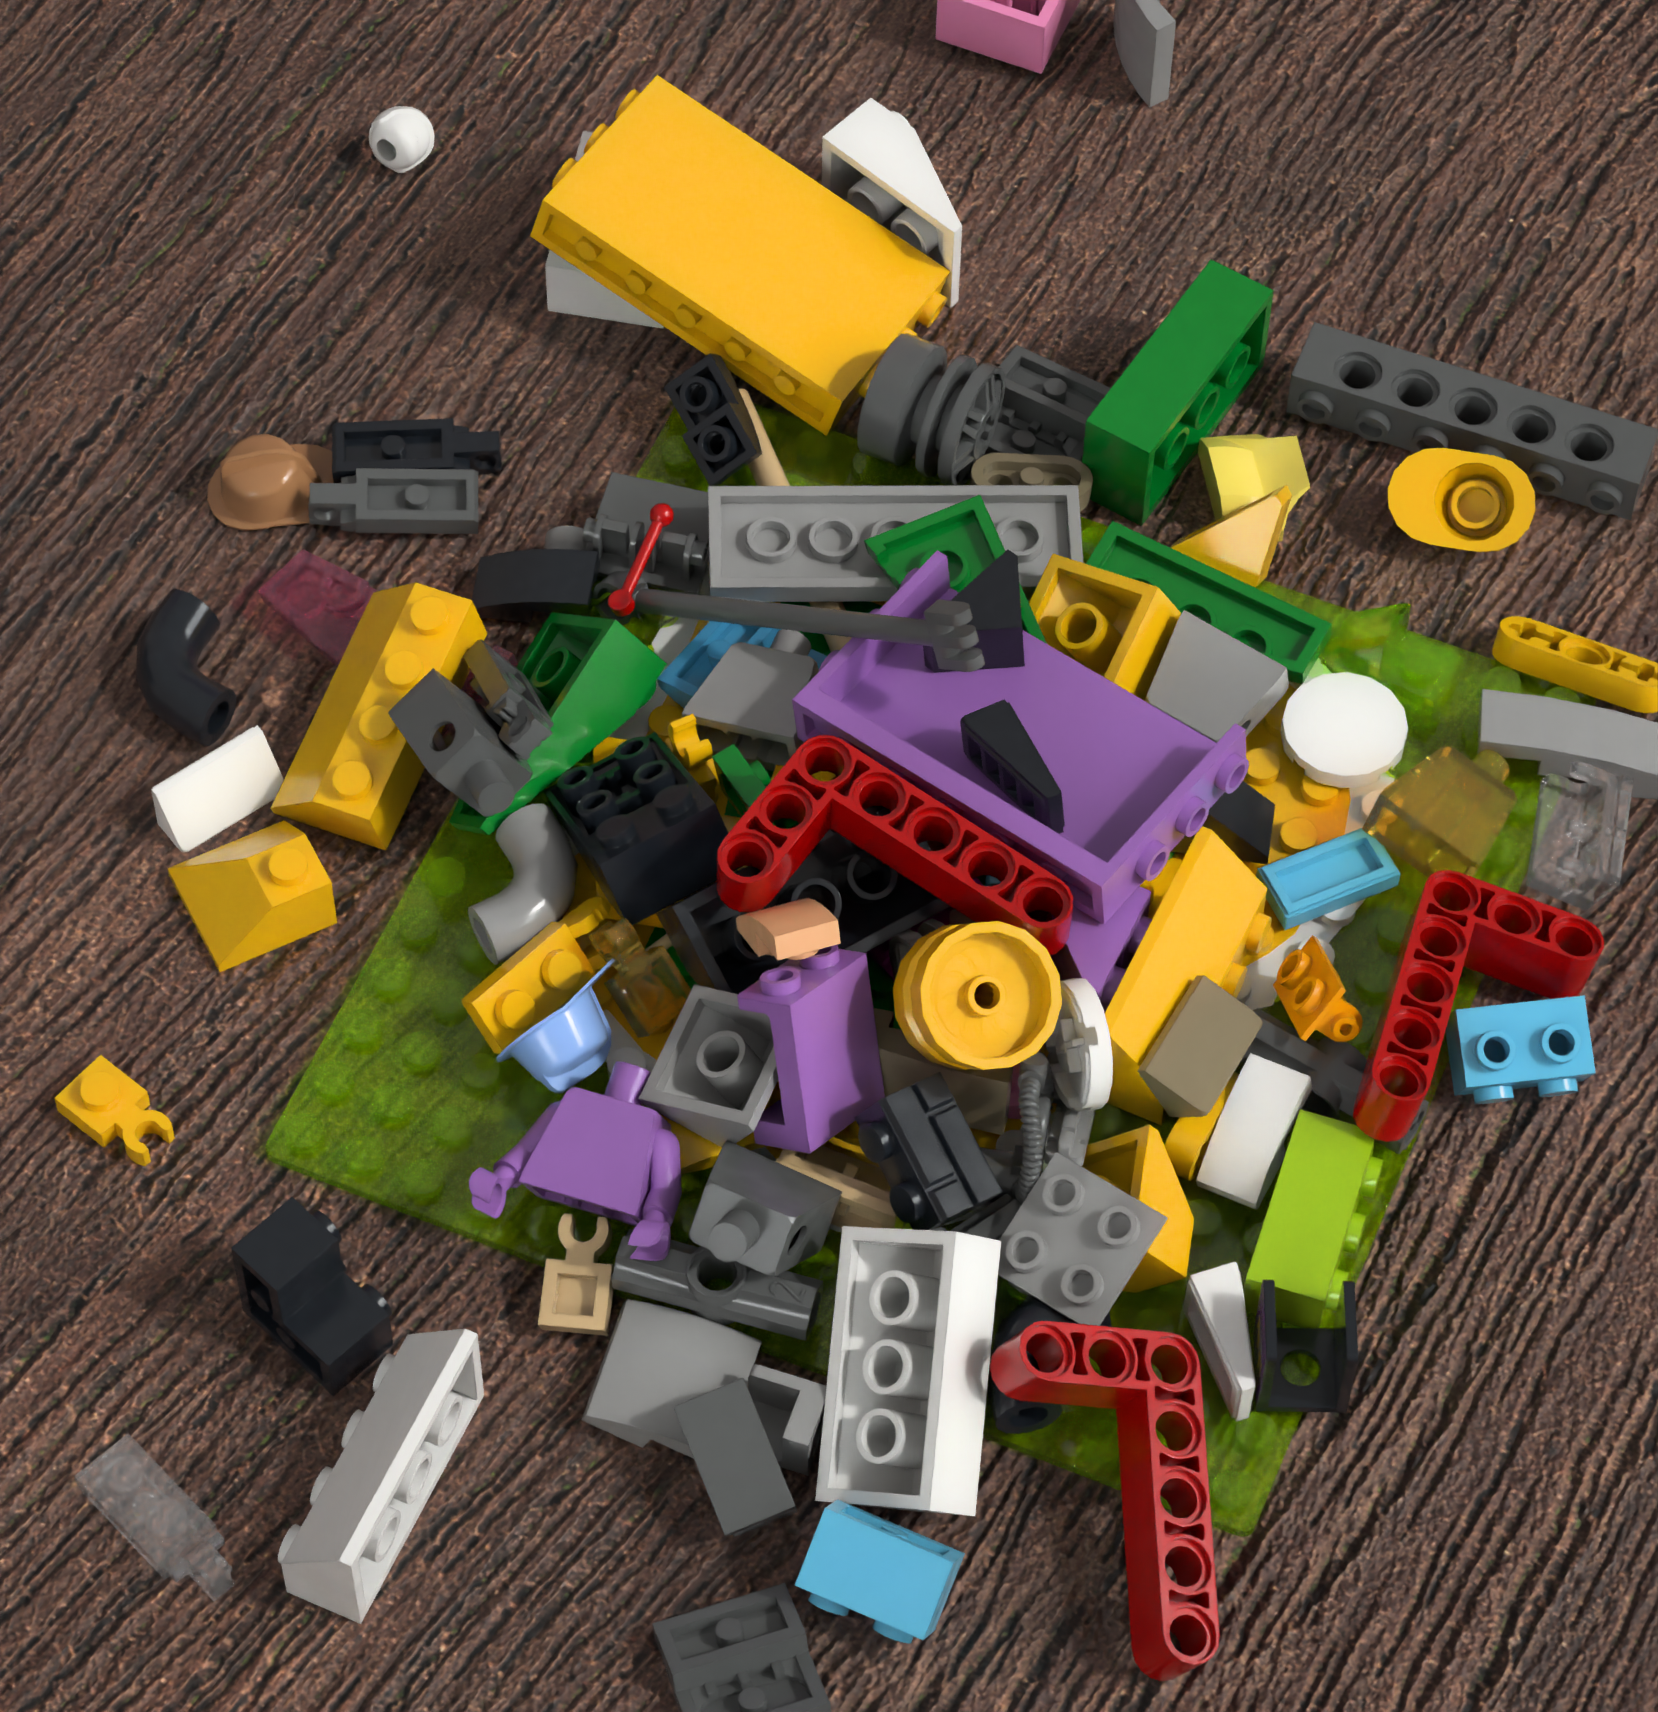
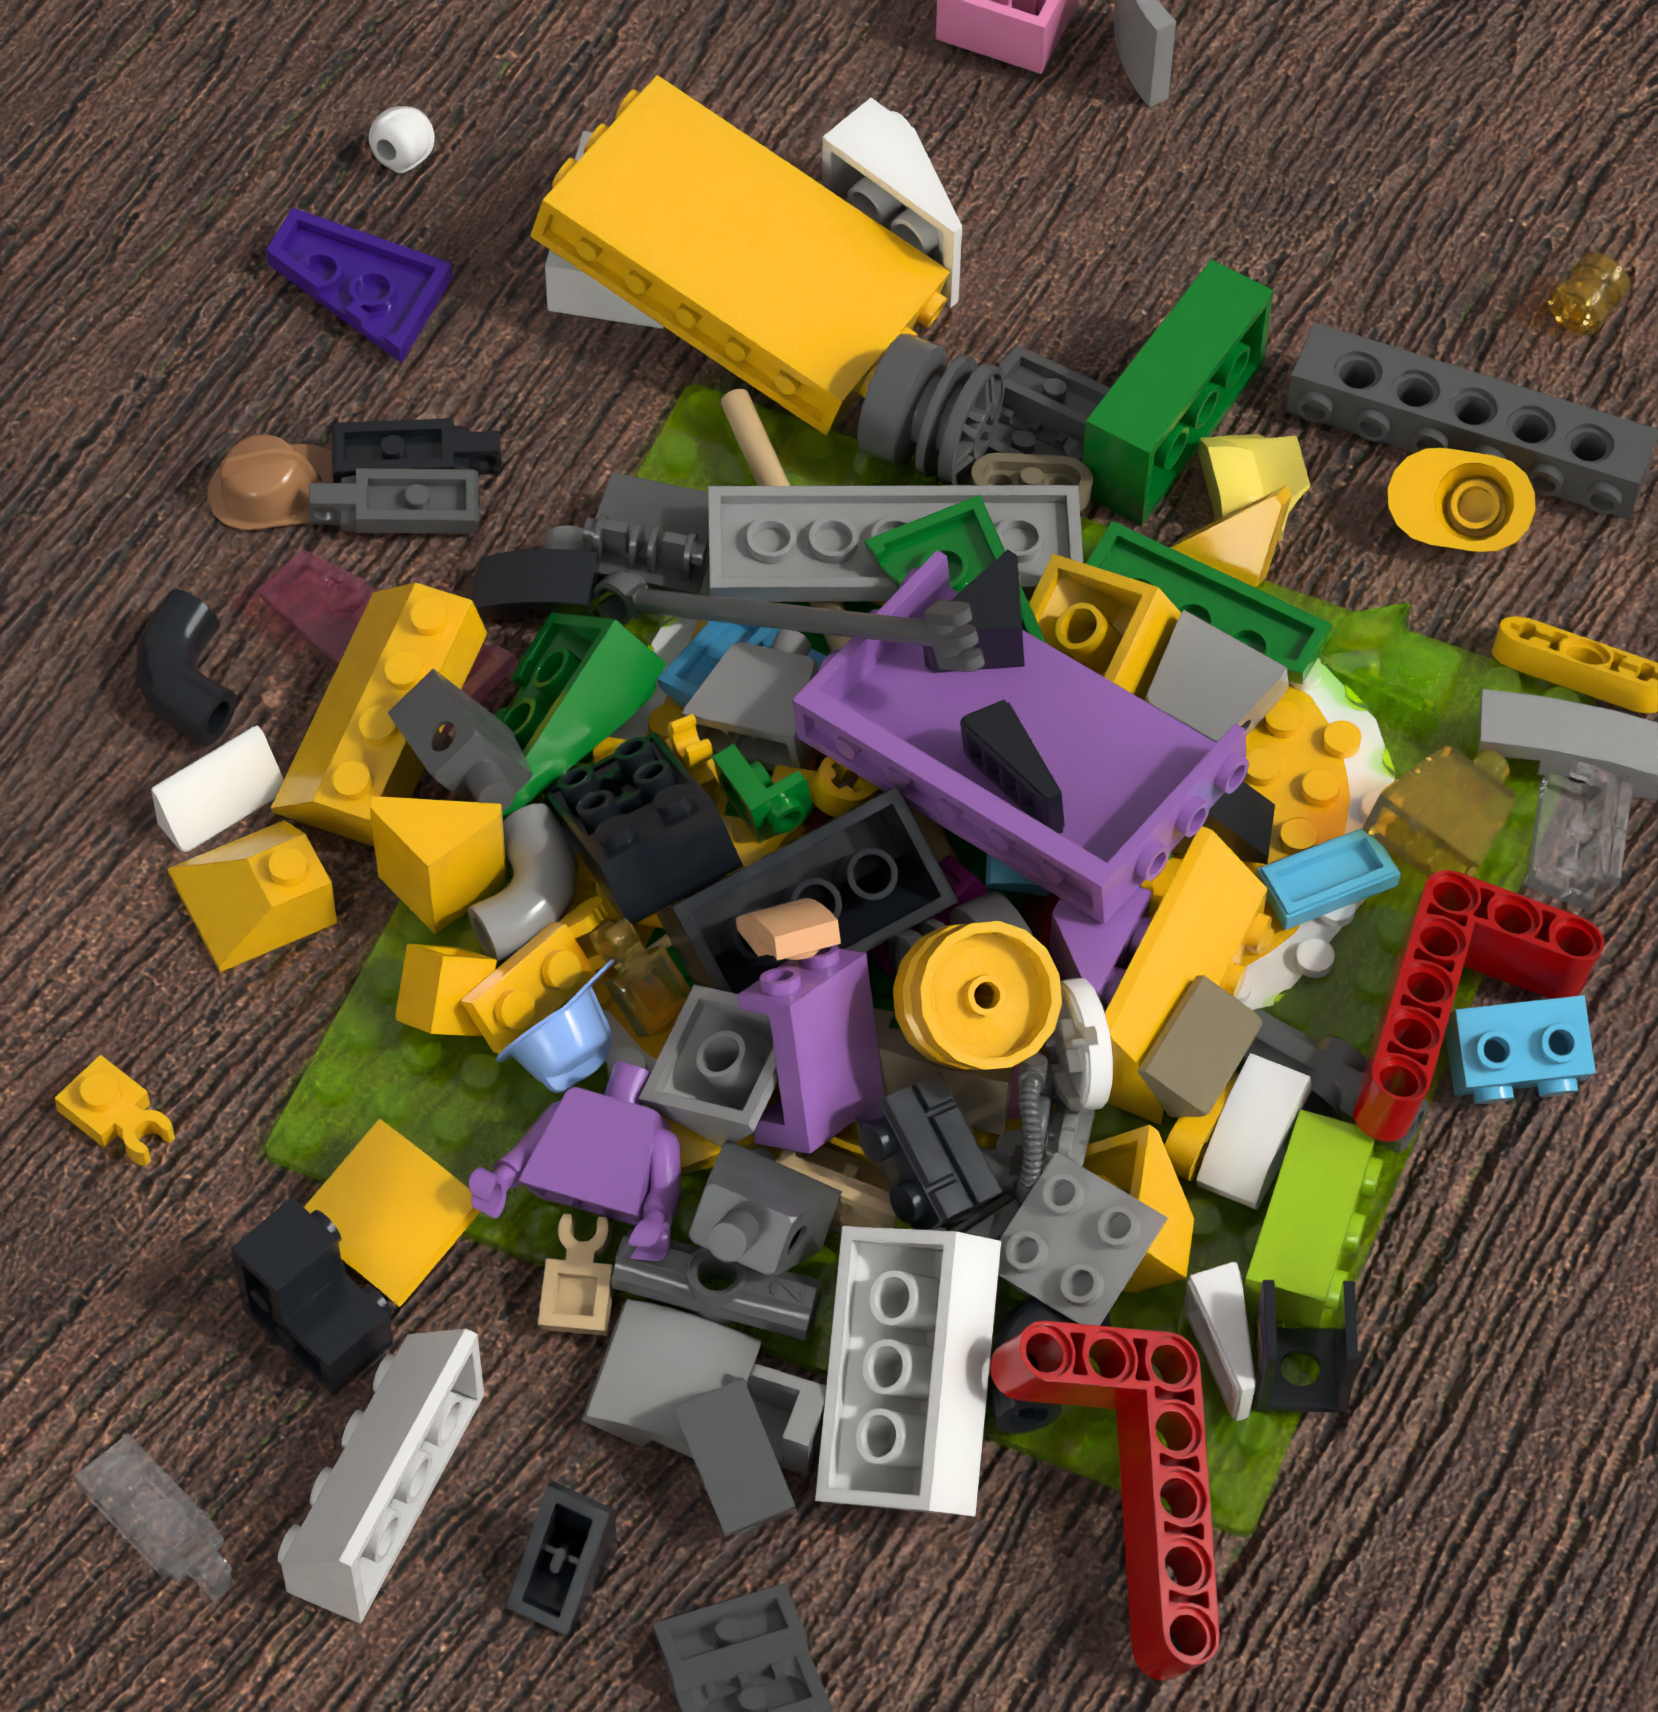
dark grey hinge [463,639,554,761] -> none
red hinge [608,503,674,617] -> none
black slope [664,353,762,486] -> none
red beam [717,735,1073,956] -> none
medium azure brick [795,1499,965,1643] -> none
light orange hinge [1273,935,1363,1042] -> none
white tile [1280,672,1408,788] -> none
none -> dark purple wing [266,207,453,364]
none -> yellow slope [304,1118,481,1307]
none -> yellow slope [370,796,507,935]
none -> yellow panel [395,944,497,1036]
none -> black slope [506,1481,617,1636]
none -> clear yellow wheel [1549,252,1631,336]

